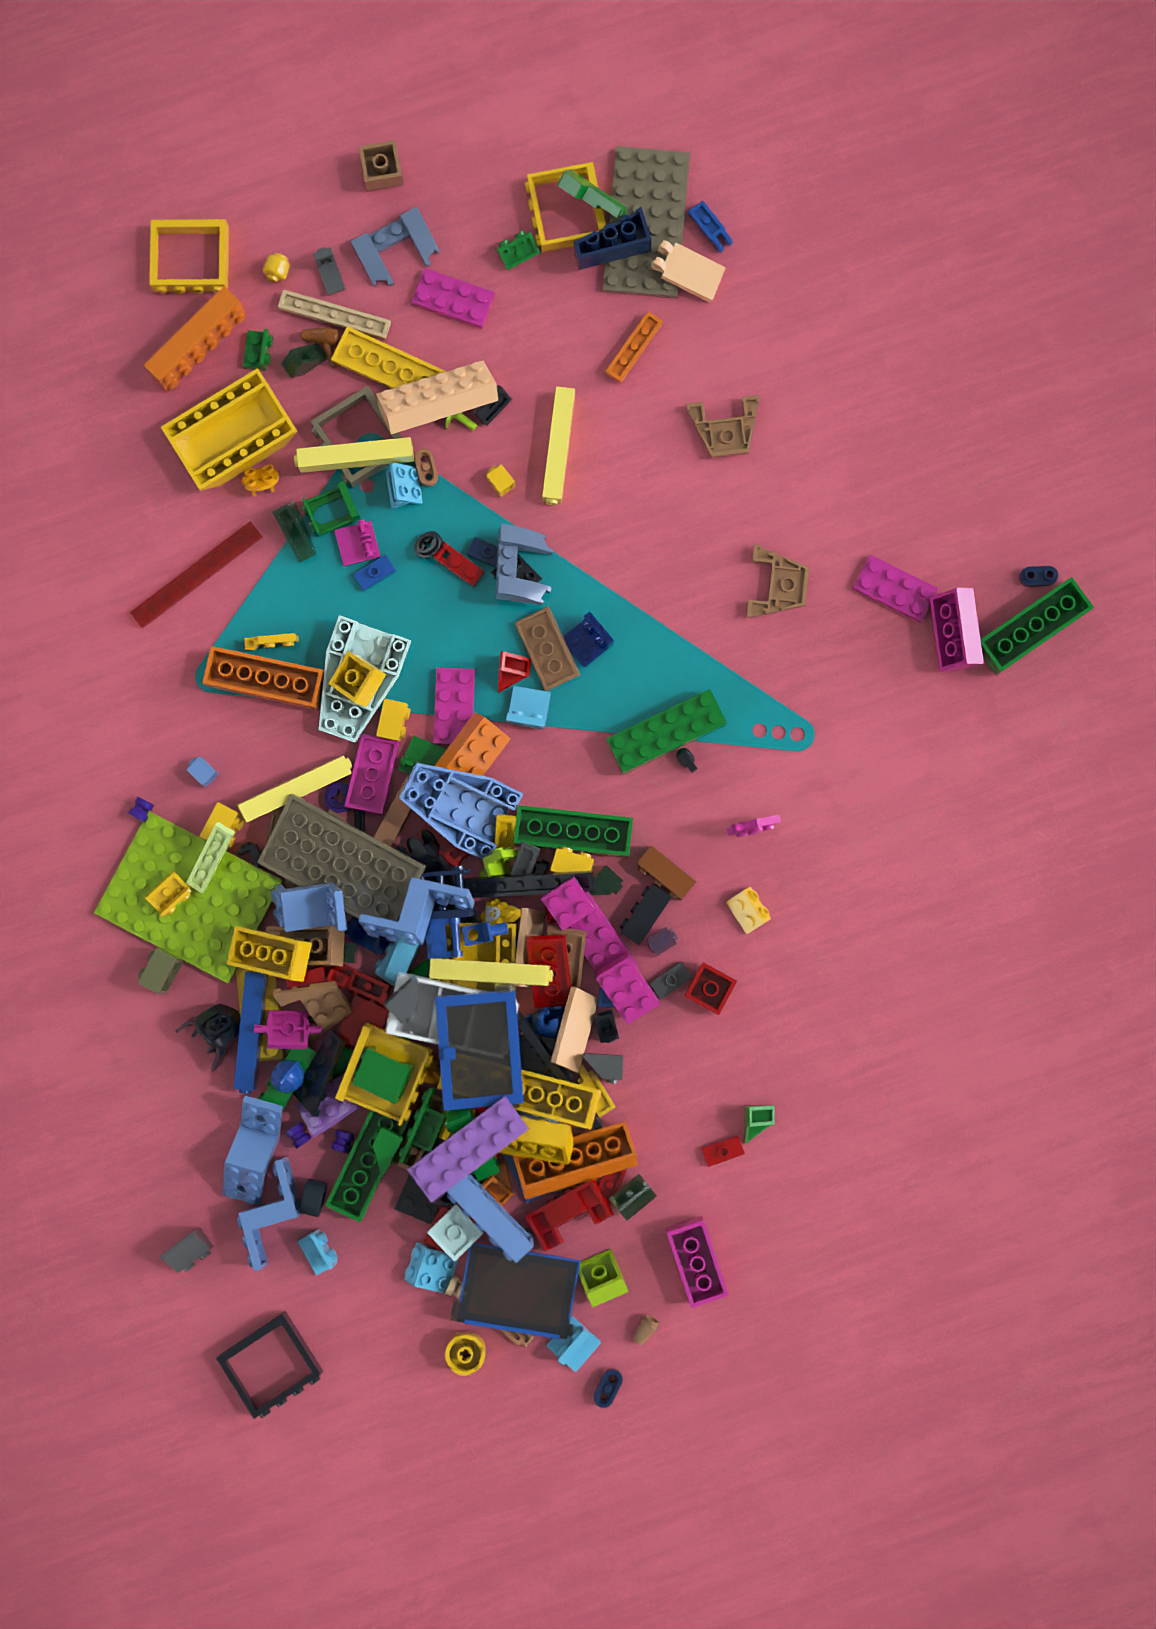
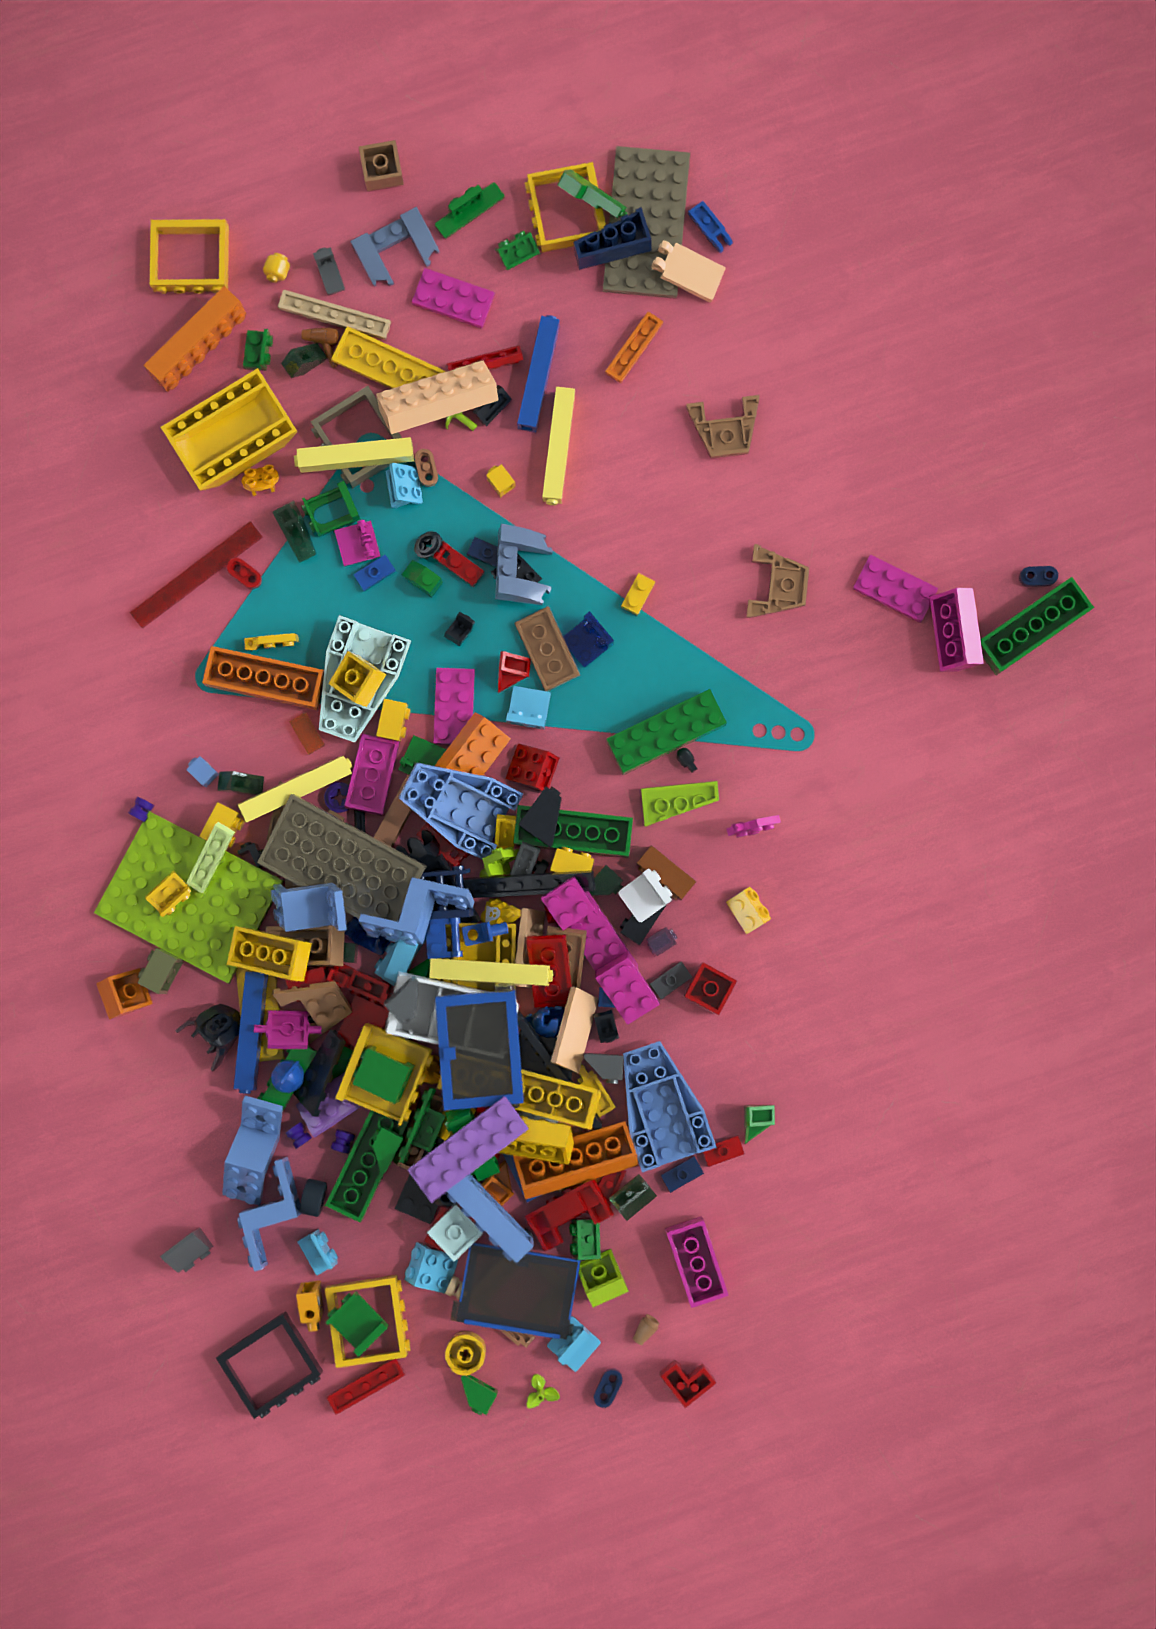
none -> orange slope [96,968,153,1020]
none -> clear green slope [217,771,264,795]
none -> red plate [227,558,262,589]
none -> clear orange tile [289,712,325,755]
none -> light orange torso [296,1281,323,1332]
none -> yellow window [325,1275,411,1368]
none -> green panel [325,1291,389,1357]
none -> red plate [326,1359,405,1415]
none -> green slope [401,560,443,598]
none -> green bracket [435,182,505,239]
none -> black bracket [444,612,475,646]
none -> red plate [447,345,524,371]
none -> green slope [461,1375,498,1415]
none -> red bracket [506,743,560,792]
none -> blue brick [517,315,560,433]
none -> black slope [519,786,562,848]
none -> lime plant [527,1374,560,1408]
none -> green bracket [569,1218,601,1260]
none -> white bracket [618,869,672,922]
none -> yellow plate [621,573,655,616]
none -> medium blue wedge [623,1041,716,1172]
none -> lime wing [641,781,719,827]
none -> red brick [660,1360,716,1408]
none -> dark blue plate [661,1156,704,1193]

